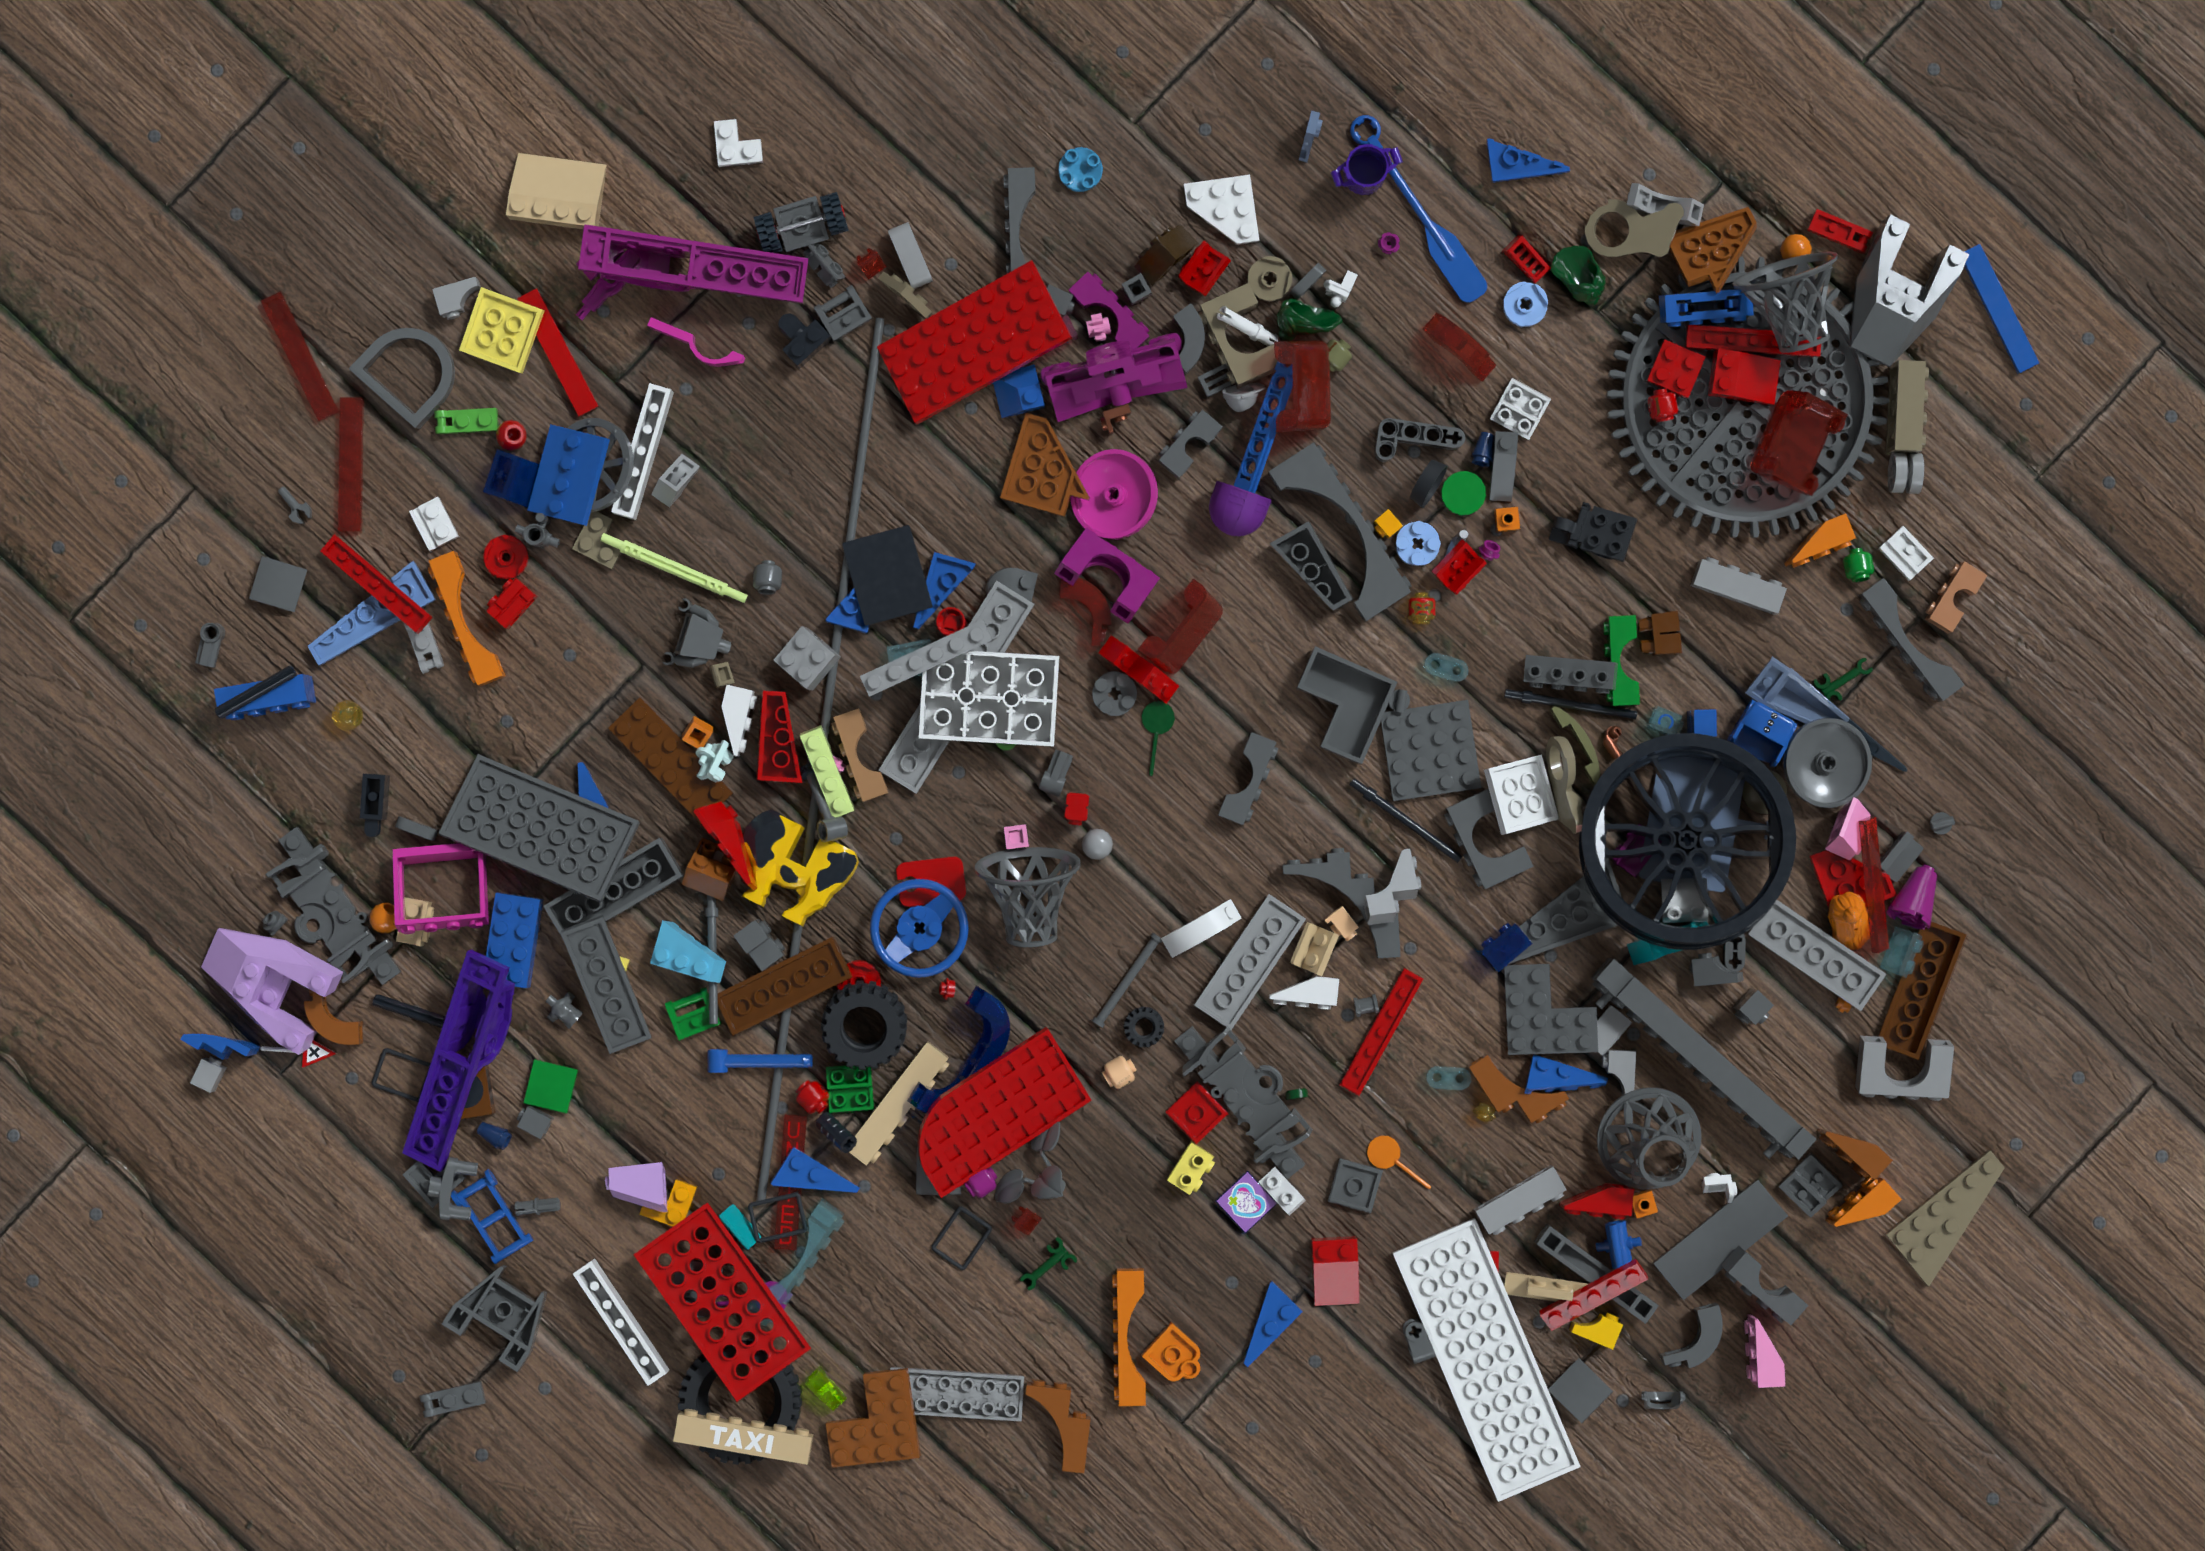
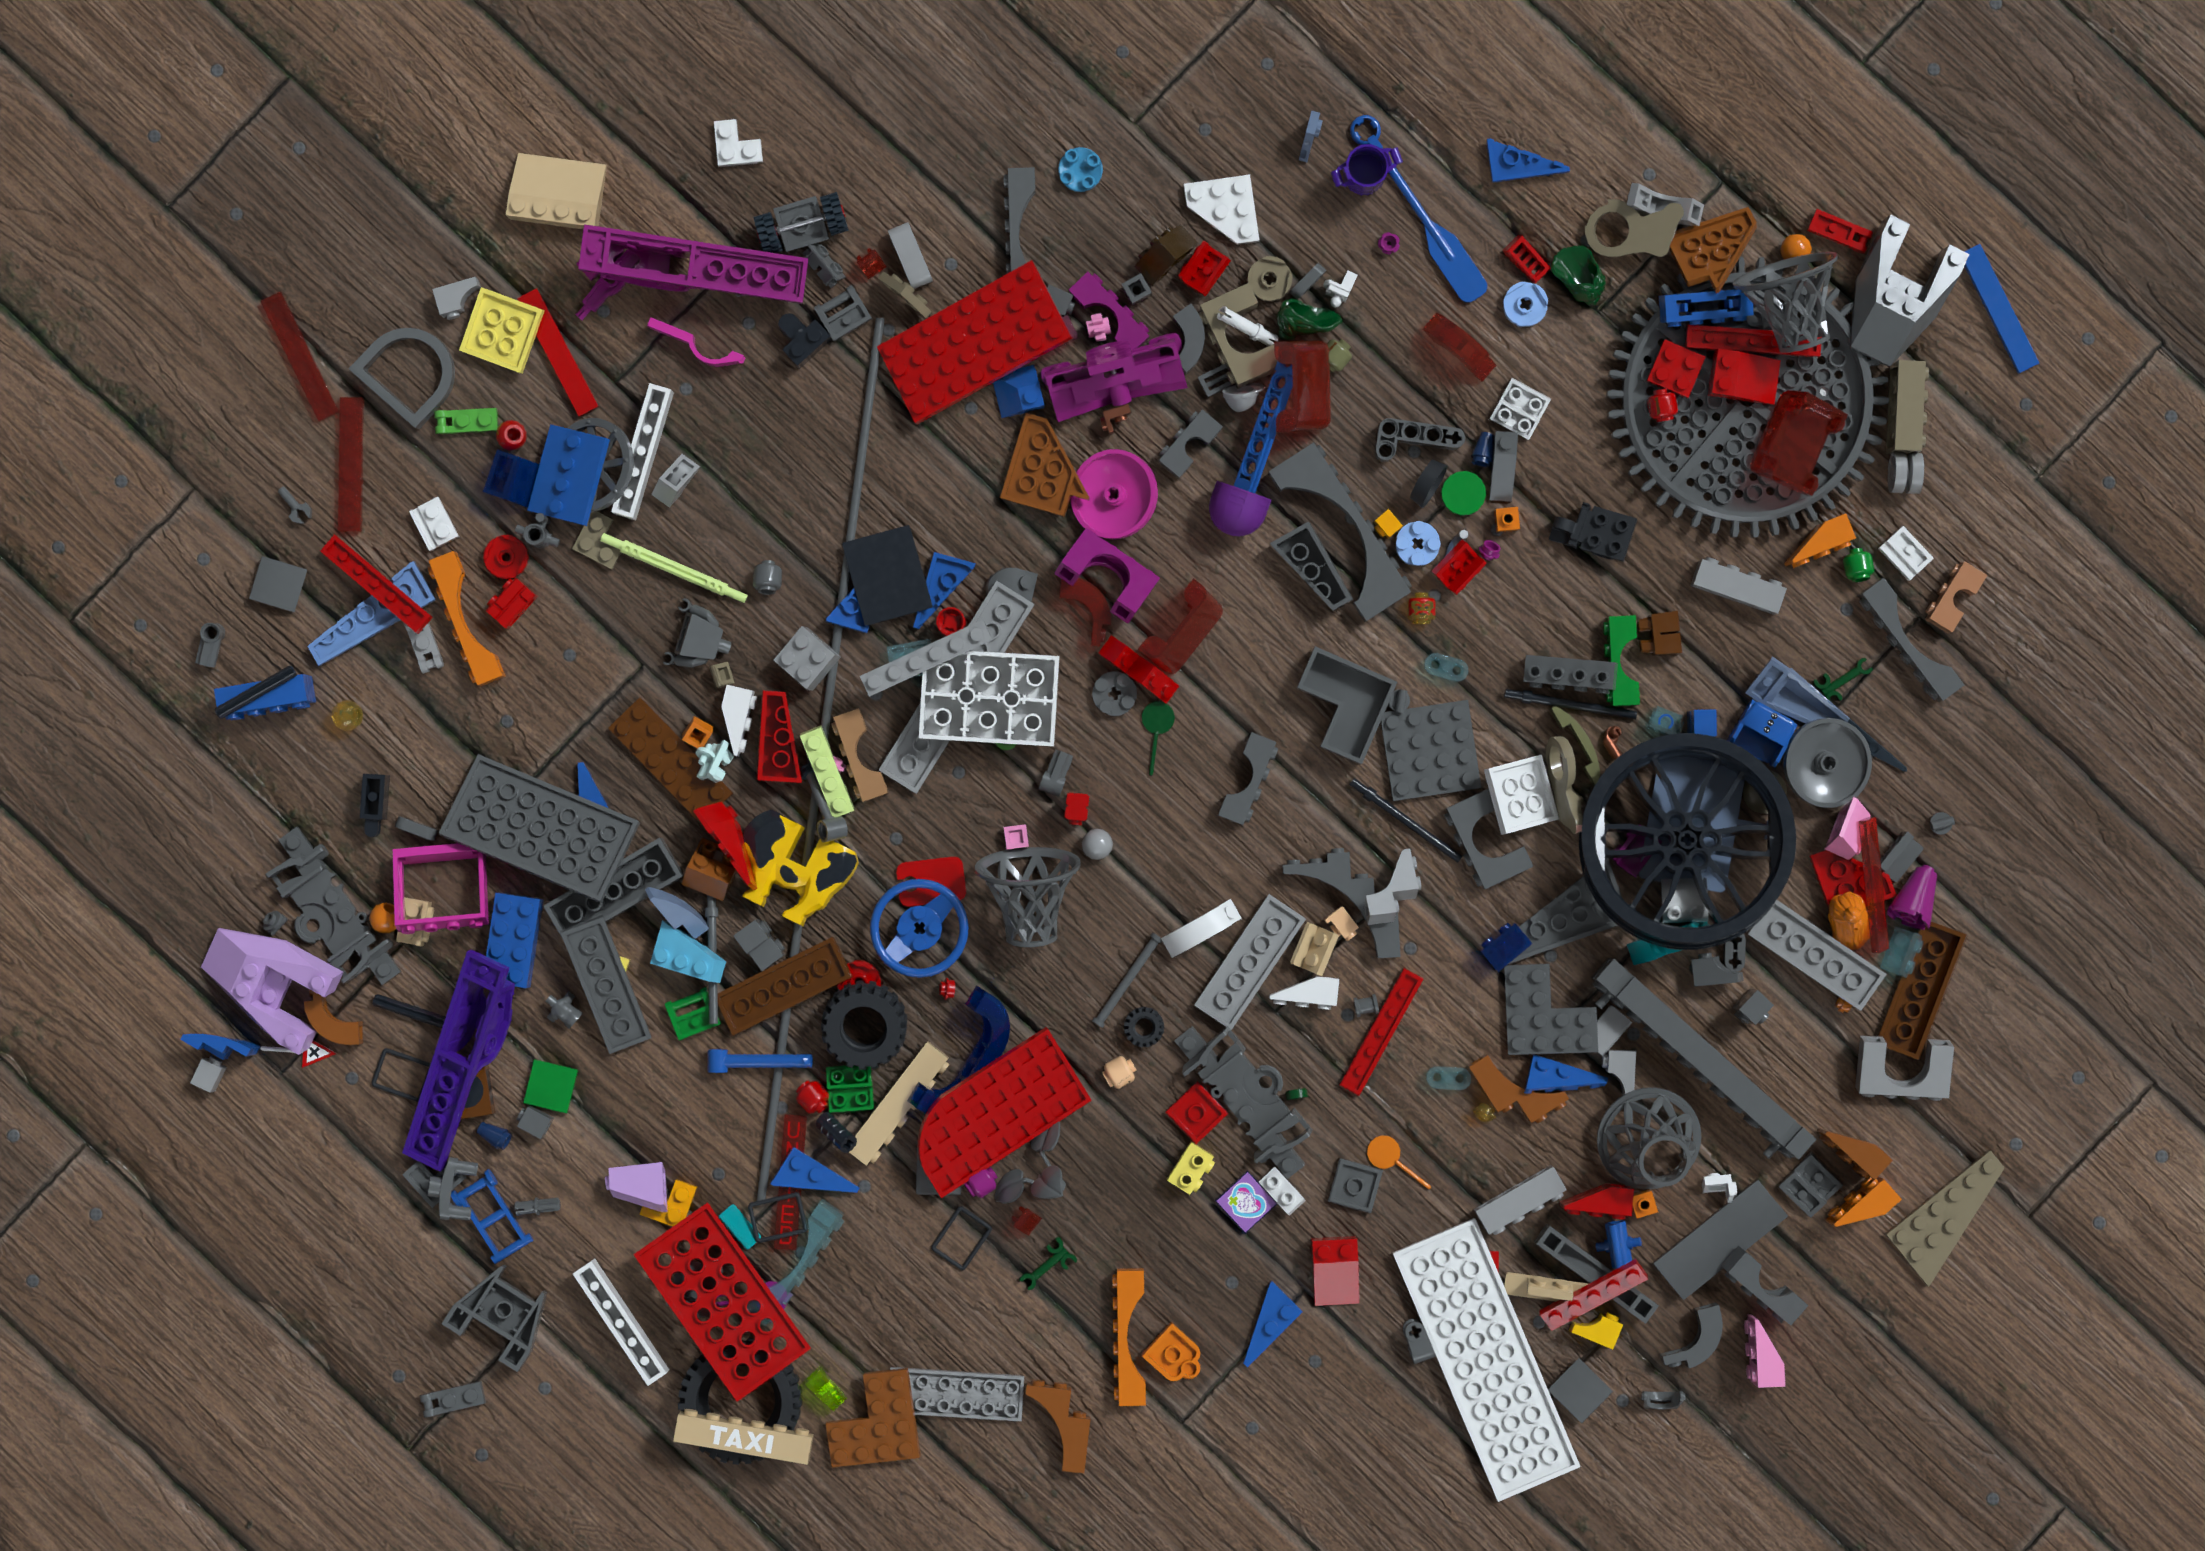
none -> sand blue slope [645,887,709,939]

